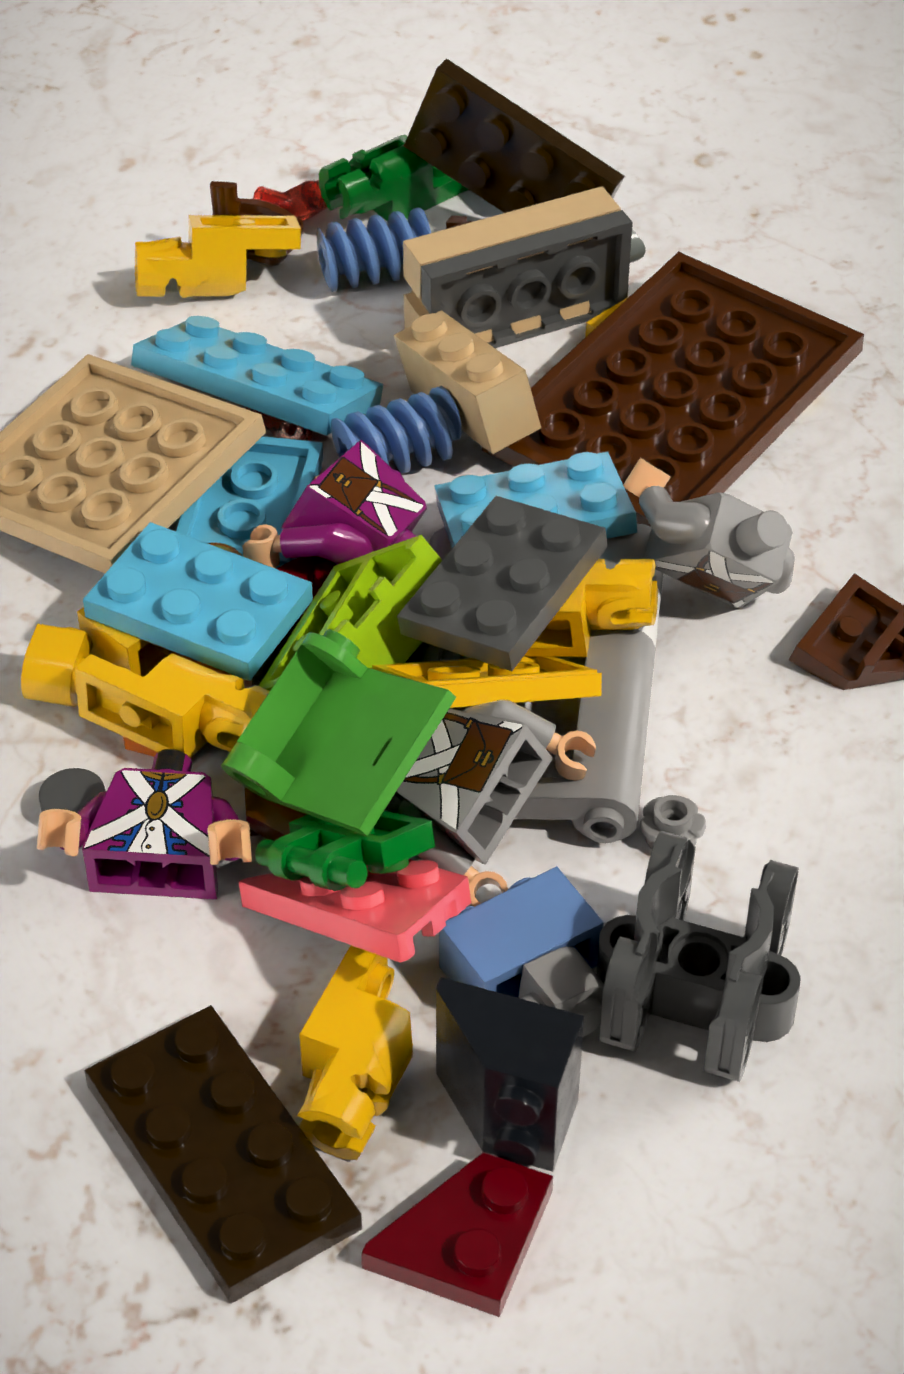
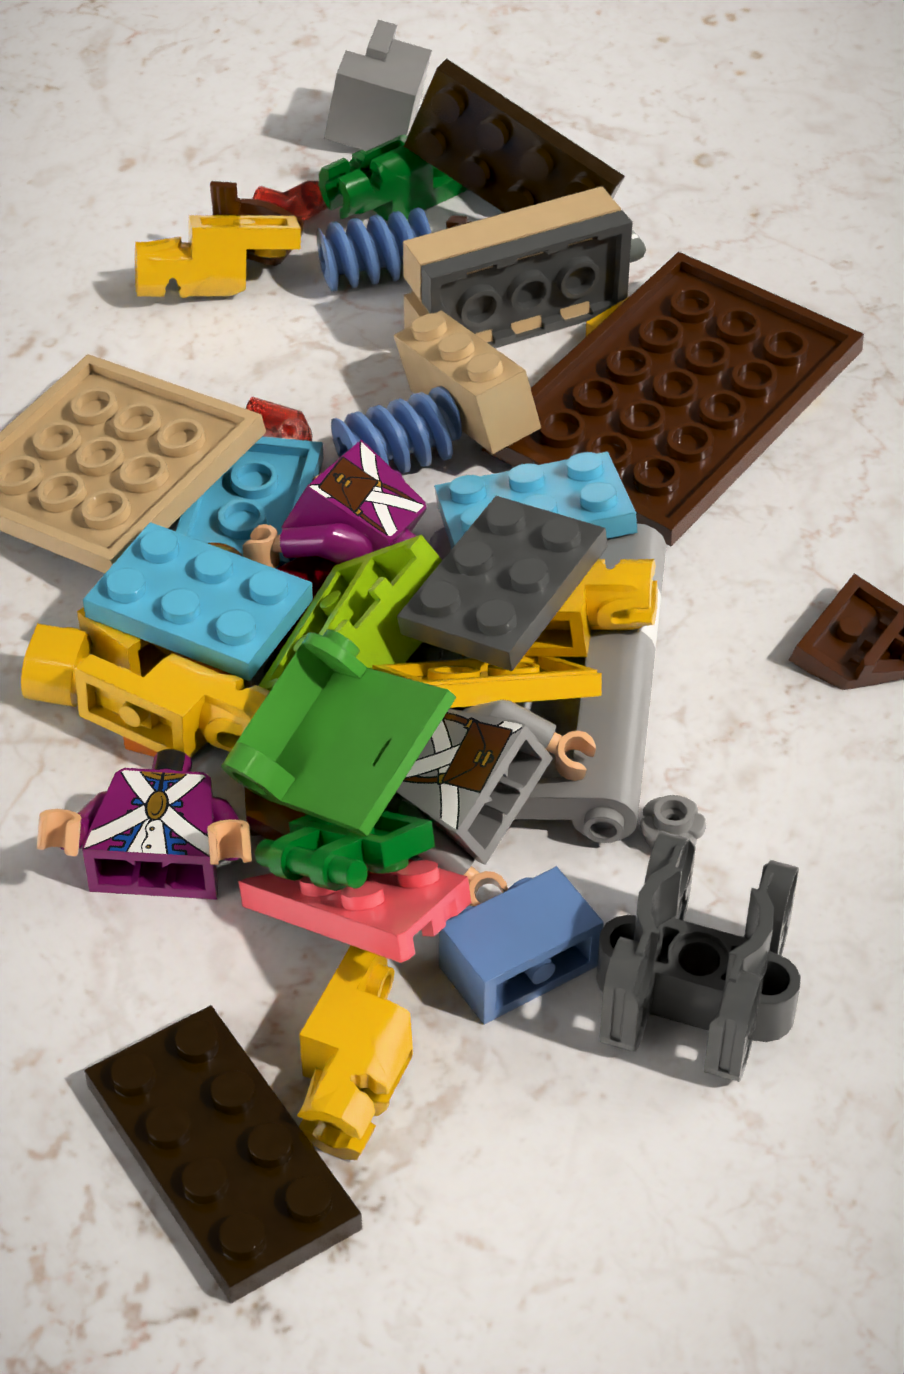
dark grey tile [39,768,105,813] -> none
medium azure plate [131,316,384,436] -> none
dark red wing [361,1152,553,1317] -> none
black slope [436,977,584,1172] -> none
light grey plate [518,947,604,1037] -> none
light grey torso [623,457,795,609] -> none
none -> light grey plate [324,19,432,151]

